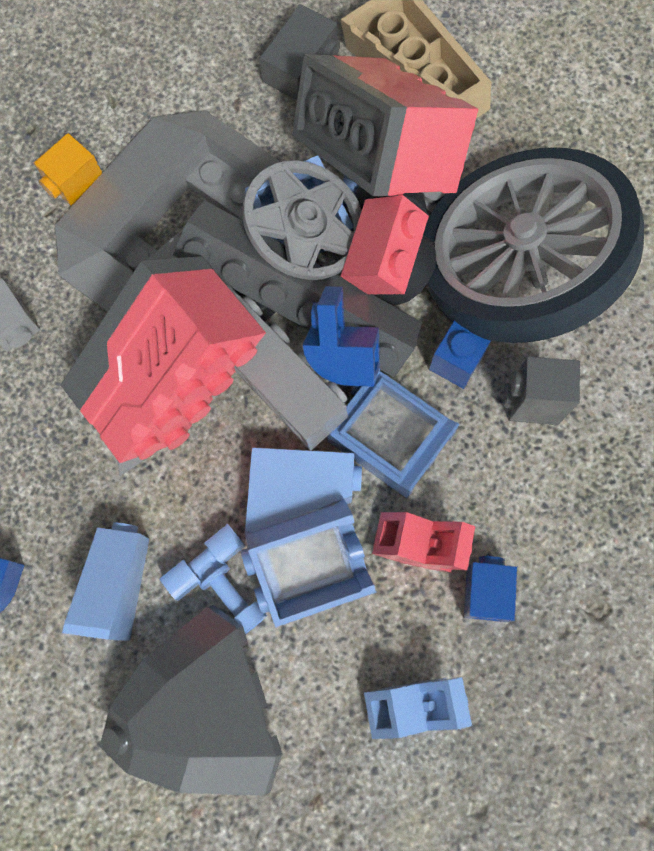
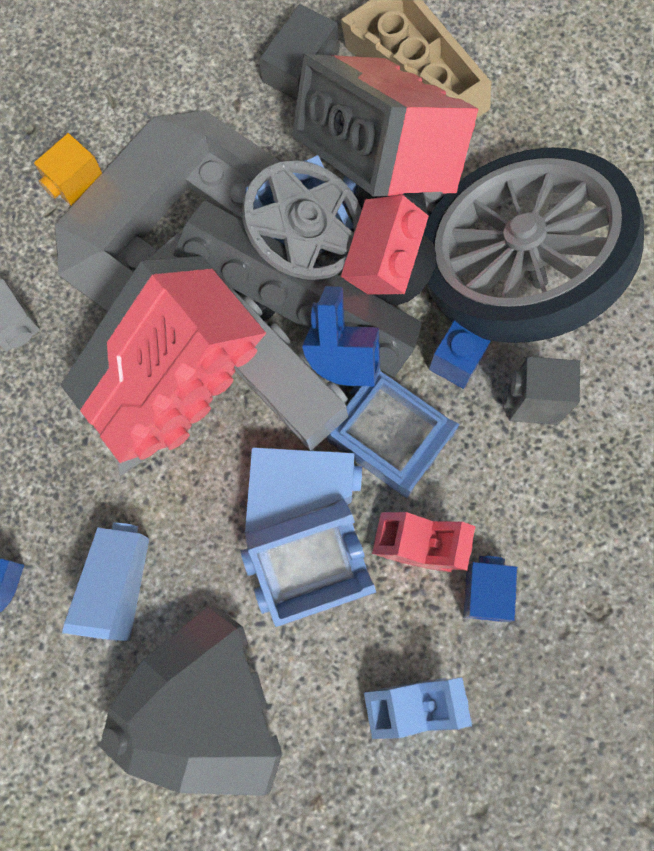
light blue bar [159,524,267,634] -> none

